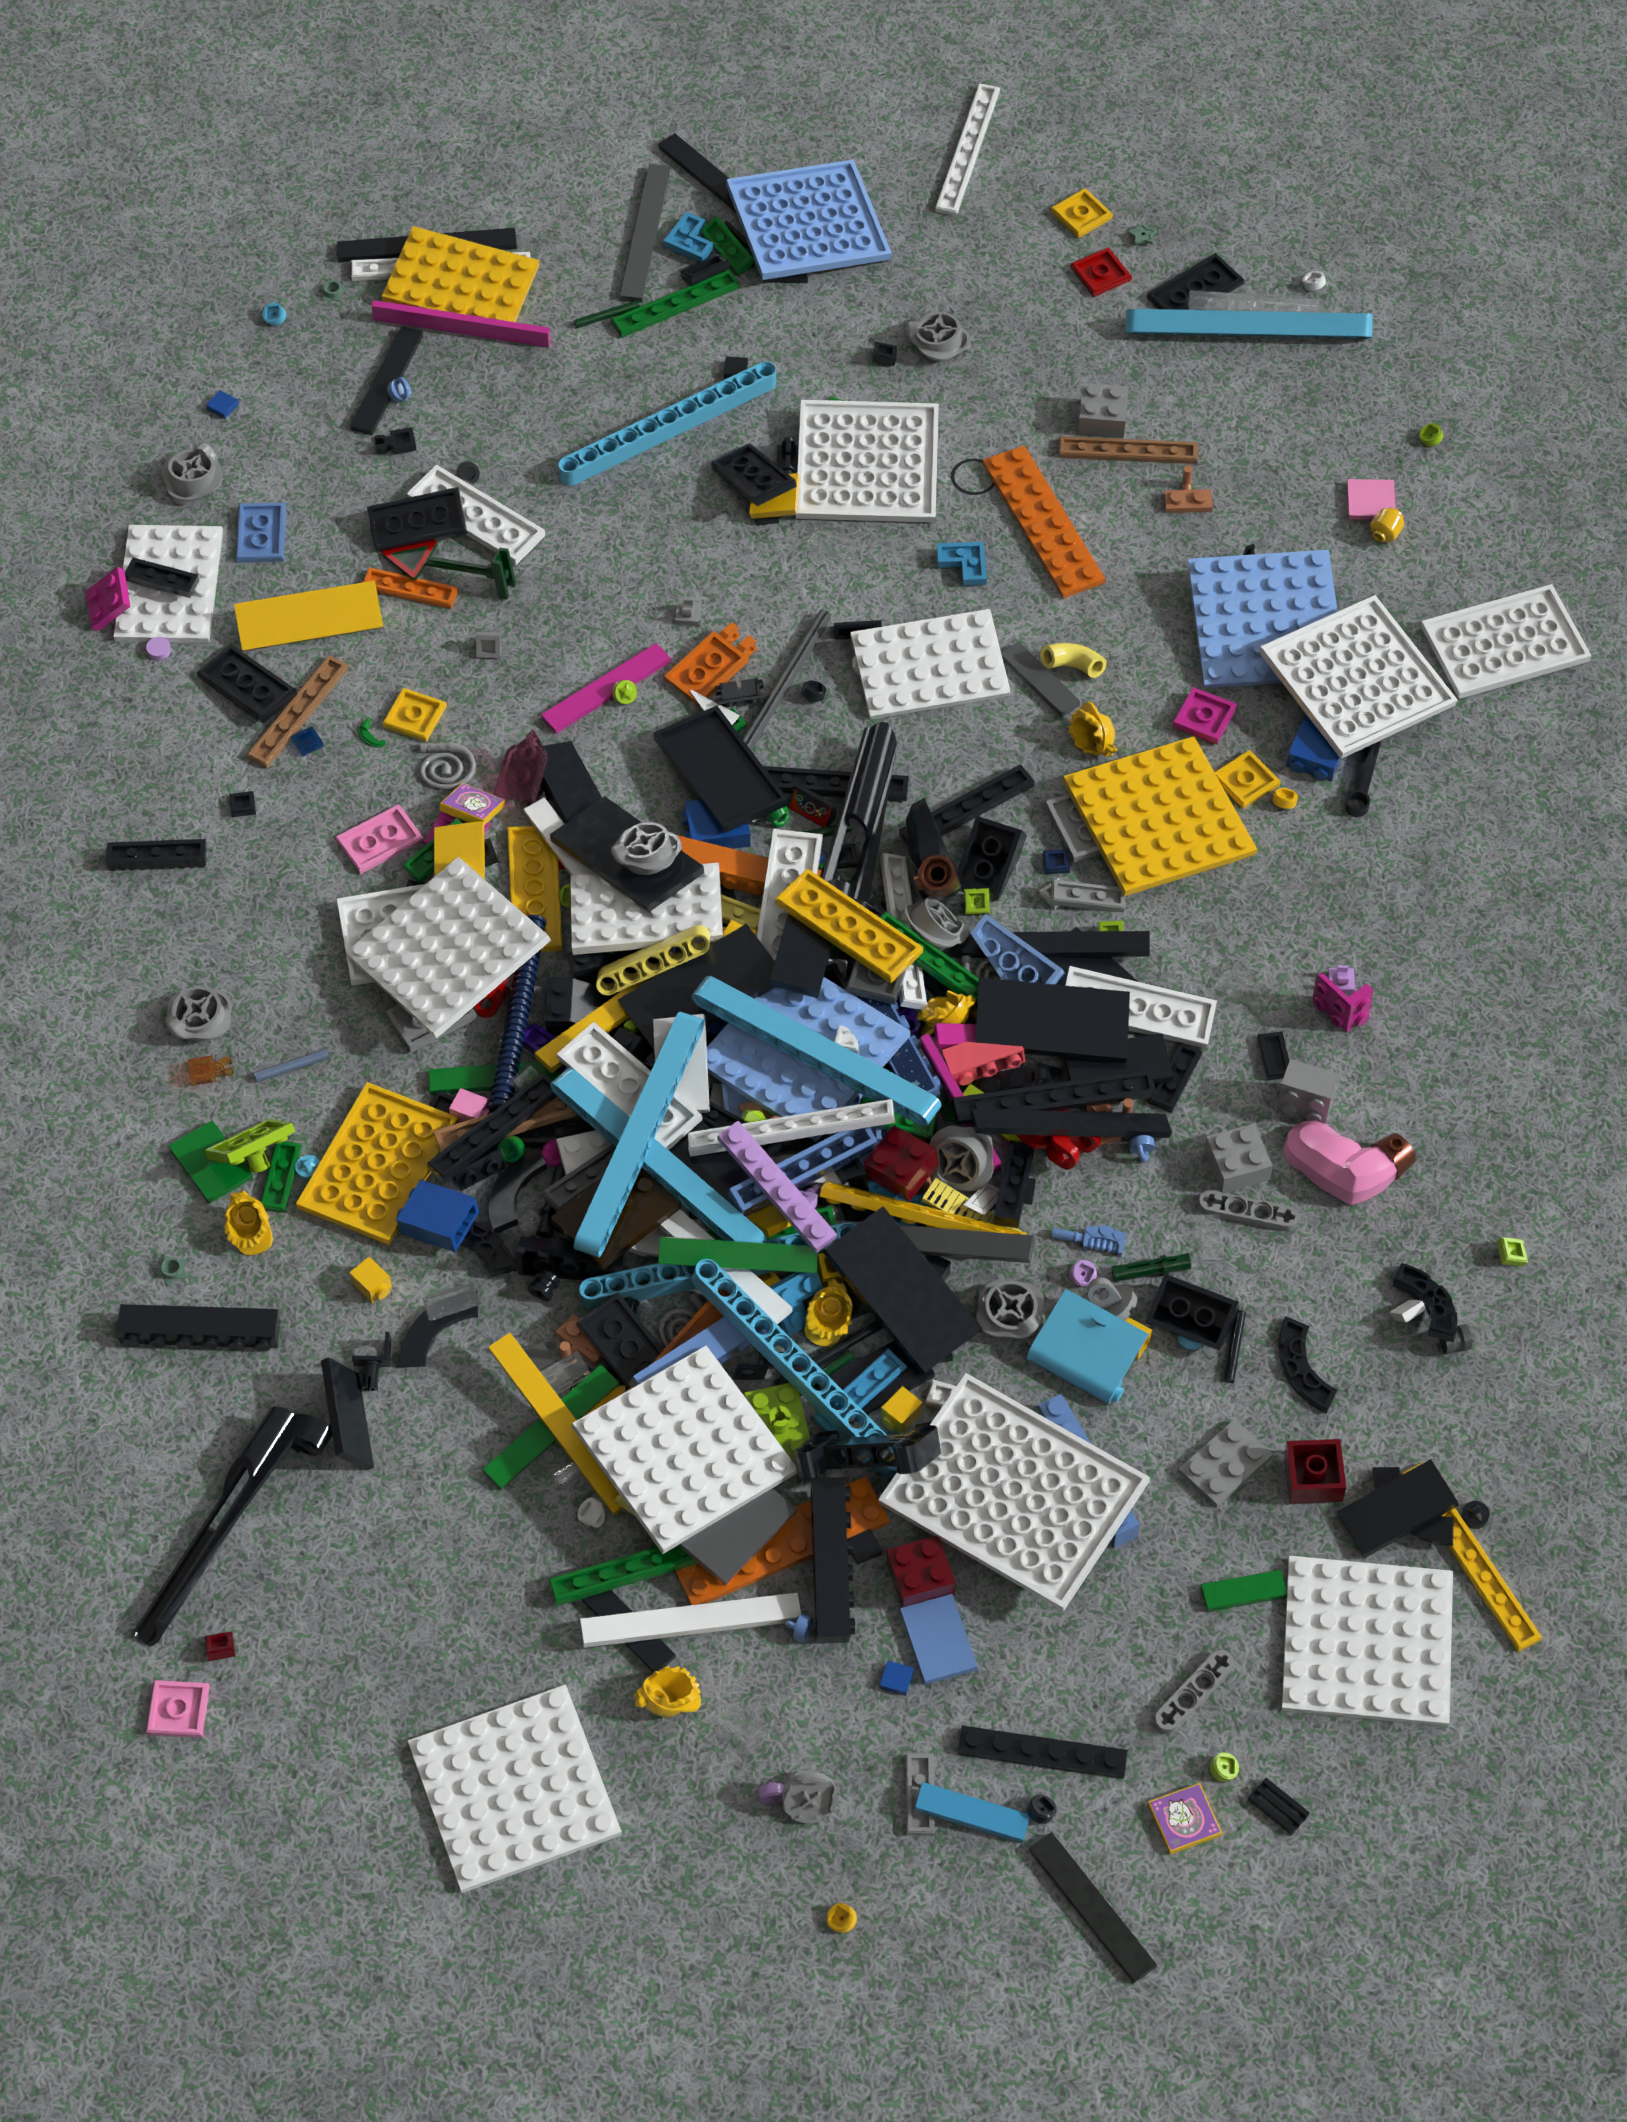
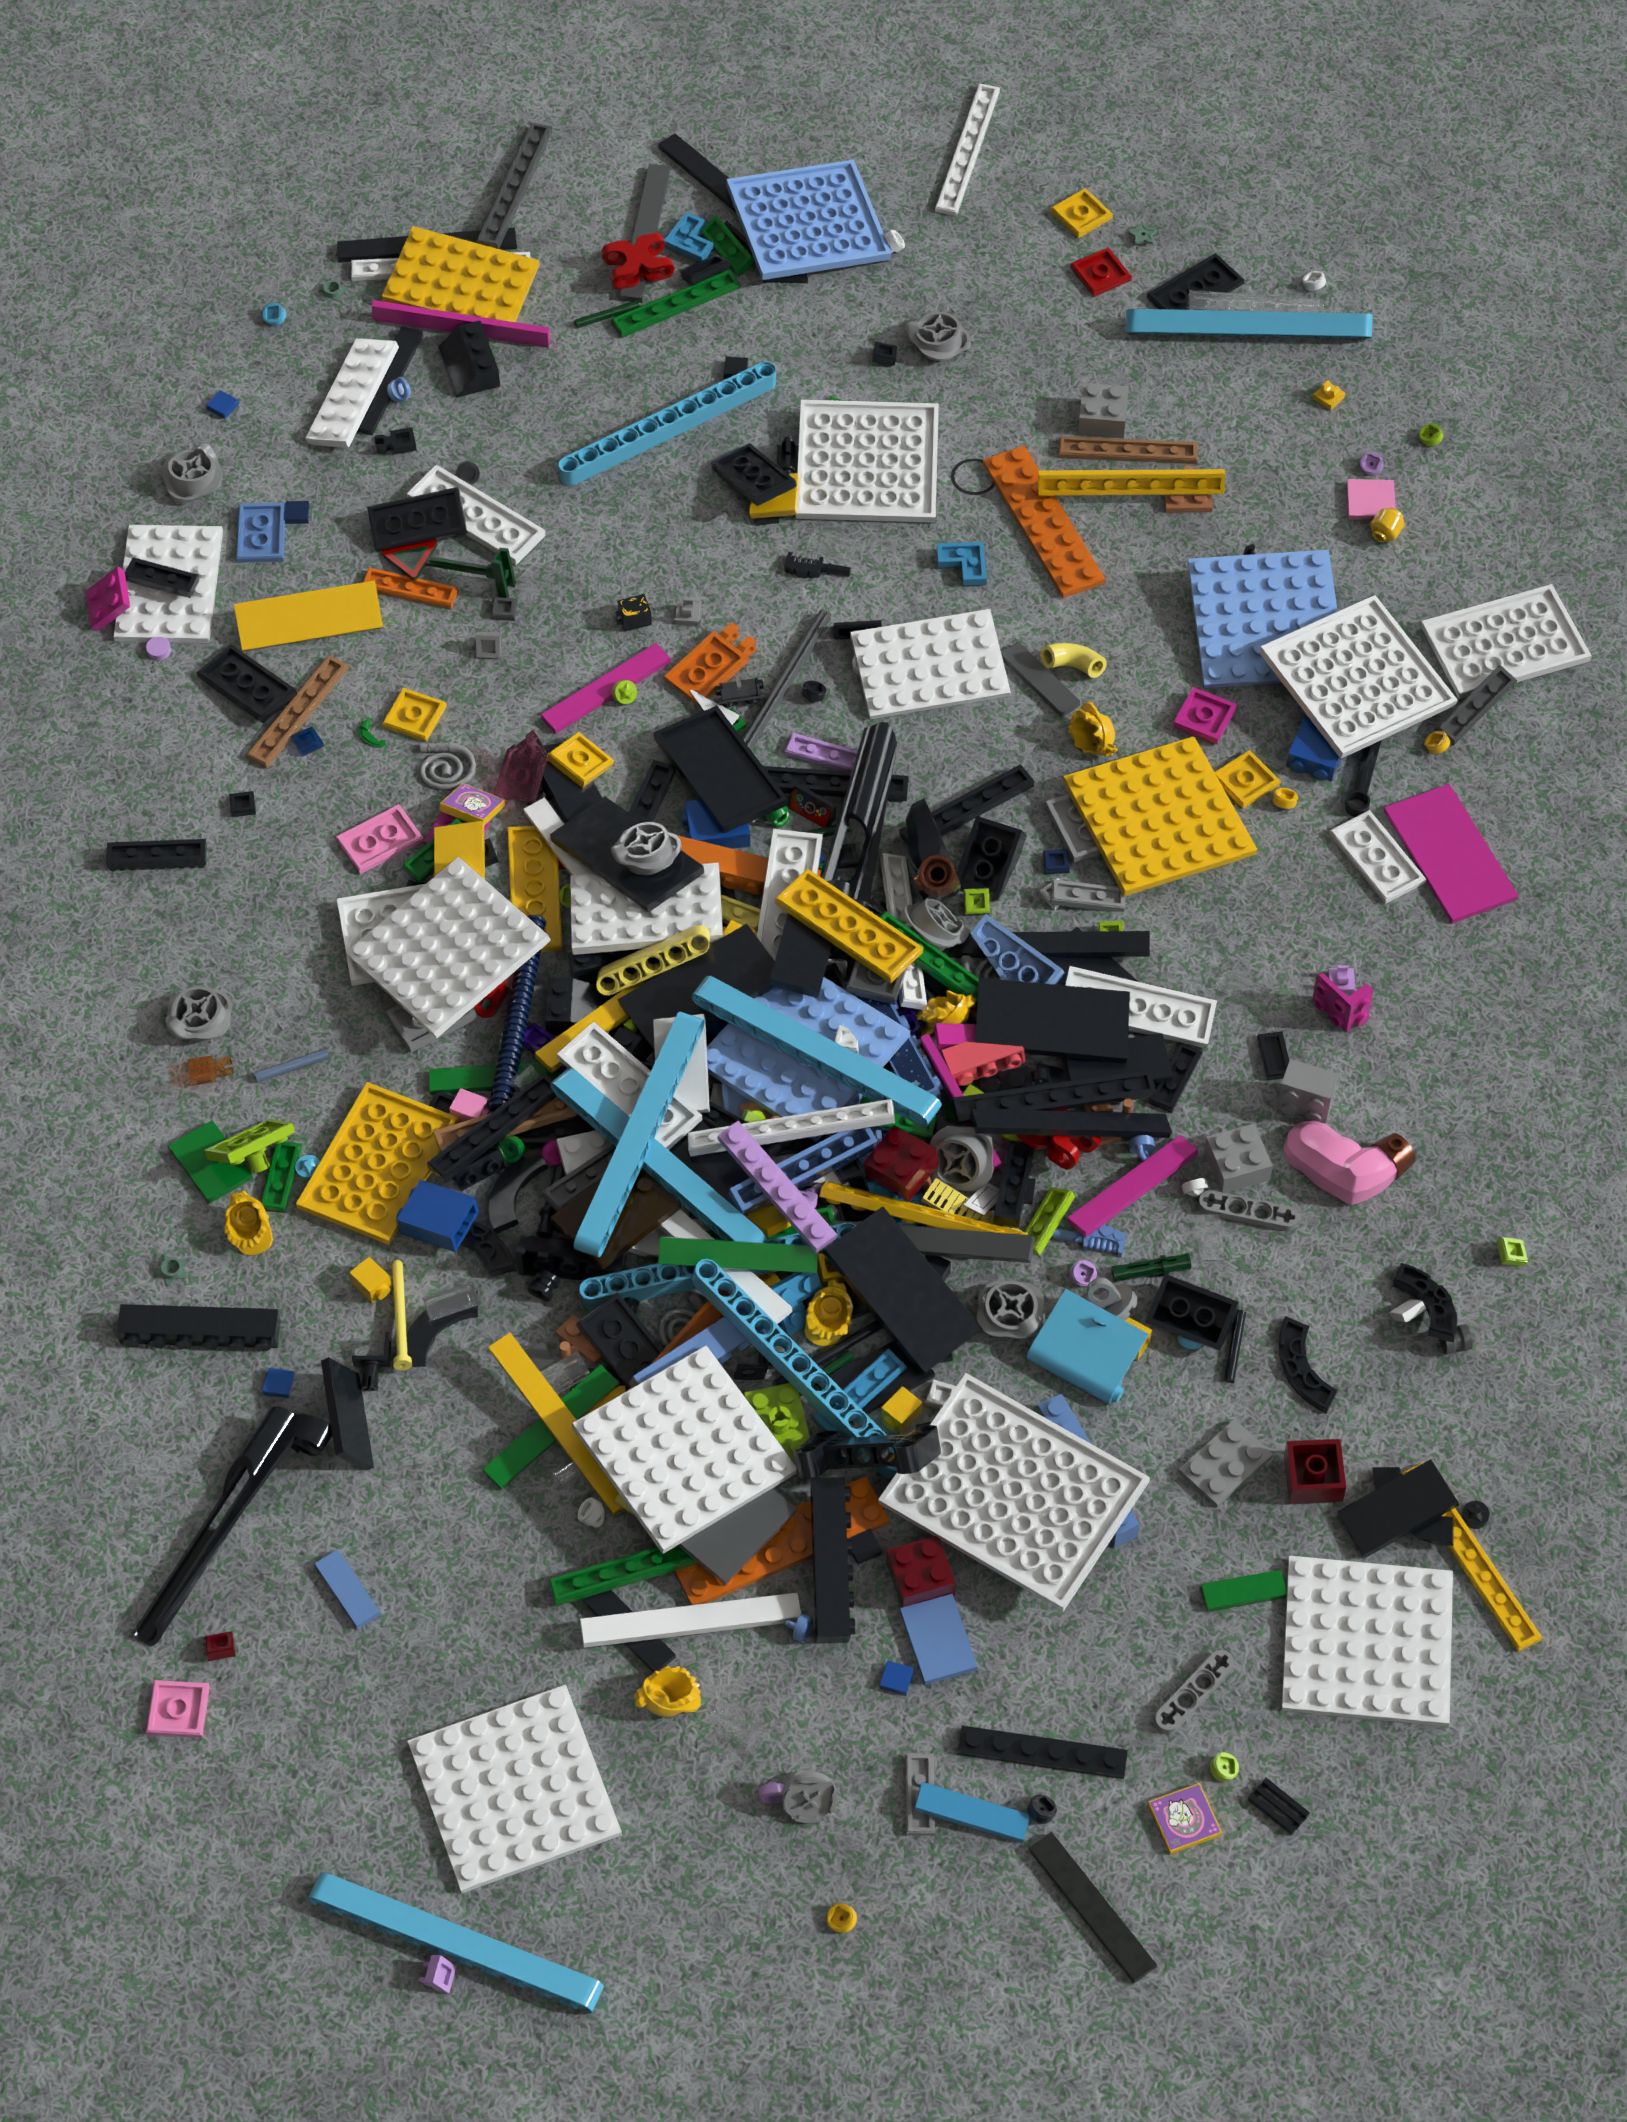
none -> blue tile [263,1368,295,1398]
none -> dark blue tile [285,501,310,524]
none -> white plate [305,338,399,448]
none -> medium azure beam [308,1872,604,2014]
none -> medium blue tile [315,1550,381,1629]
none -> light yellow bar [392,1260,412,1371]
none -> lavender tile [419,1955,457,1994]
none -> black slope [438,320,500,397]
none -> dark grey tile [476,123,552,249]
none -> dark grey tile [491,597,517,621]
none -> yellow tile [546,732,615,788]
none -> red piece [601,233,675,289]
none -> black brick [614,594,652,632]
none -> black plate [628,760,676,823]
none -> black piece [784,552,851,579]
none -> lavender tile [785,733,857,772]
none -> white tile [885,230,905,253]
none -> lime tile [1025,1187,1075,1256]
none -> yellow plate [1038,469,1226,496]
none -> dark pink tile [1068,1135,1198,1238]
none -> white tile [1182,1178,1209,1197]
none -> yellow tile [1313,380,1345,411]
none -> white tile [1329,810,1426,904]
none -> lavender tile [1360,452,1384,476]
none -> dark pink tile [1384,784,1519,924]
none -> yellow tile [1424,731,1450,754]
none -> dark grey tile [1436,665,1518,746]

